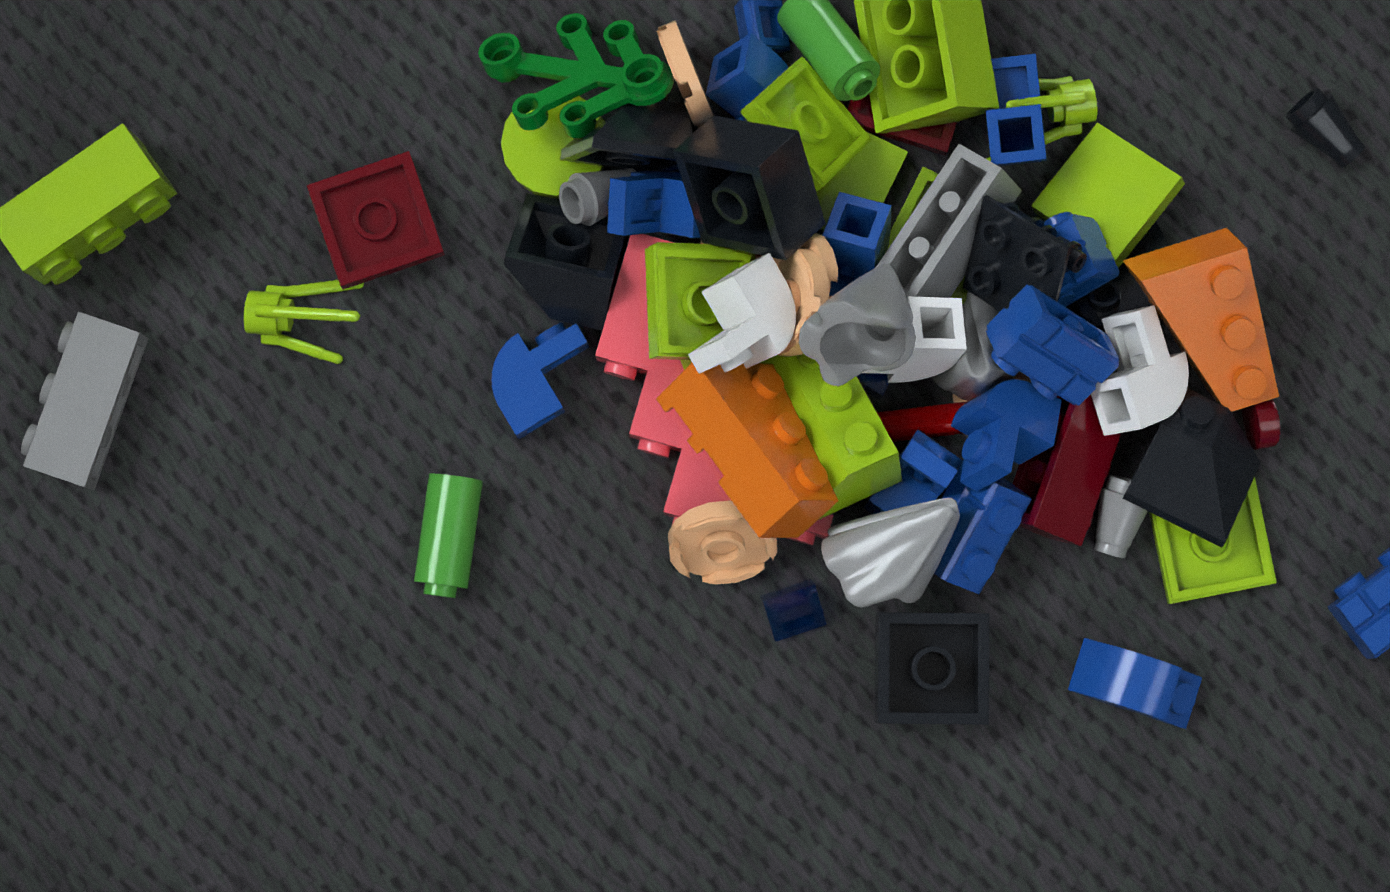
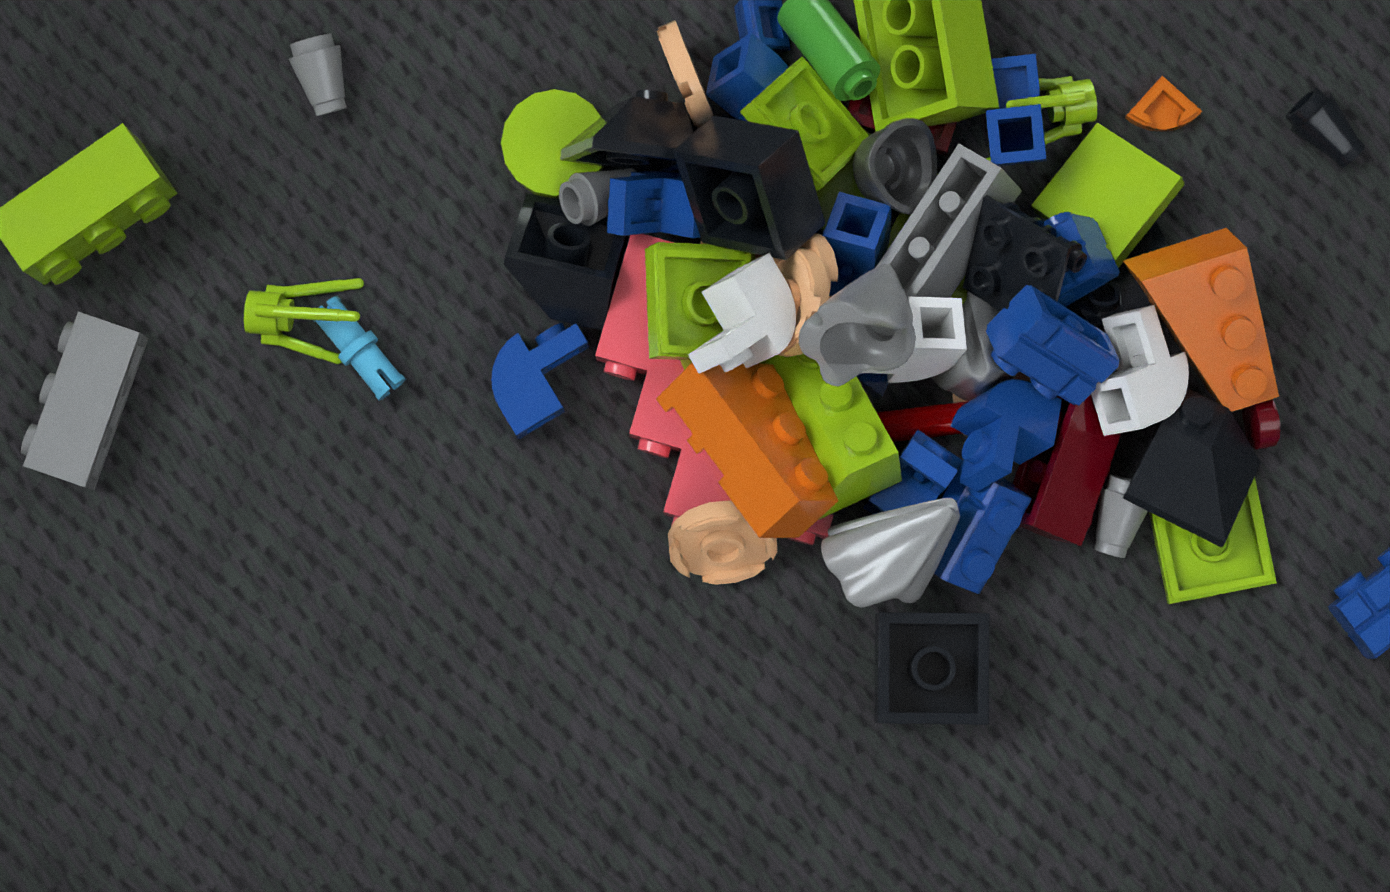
dark red plate [307,151,445,290] -> none
bright green brick [414,473,483,598] -> none
green plant [478,13,674,138] -> none
clear blue slope [760,579,826,642] -> none
blue brick [1068,638,1202,729] -> none
none -> light grey cone [288,33,347,116]
none -> medium azure pin [313,296,406,401]
none -> flat silver helmet [853,118,937,214]
none -> orange tile [1125,76,1202,132]

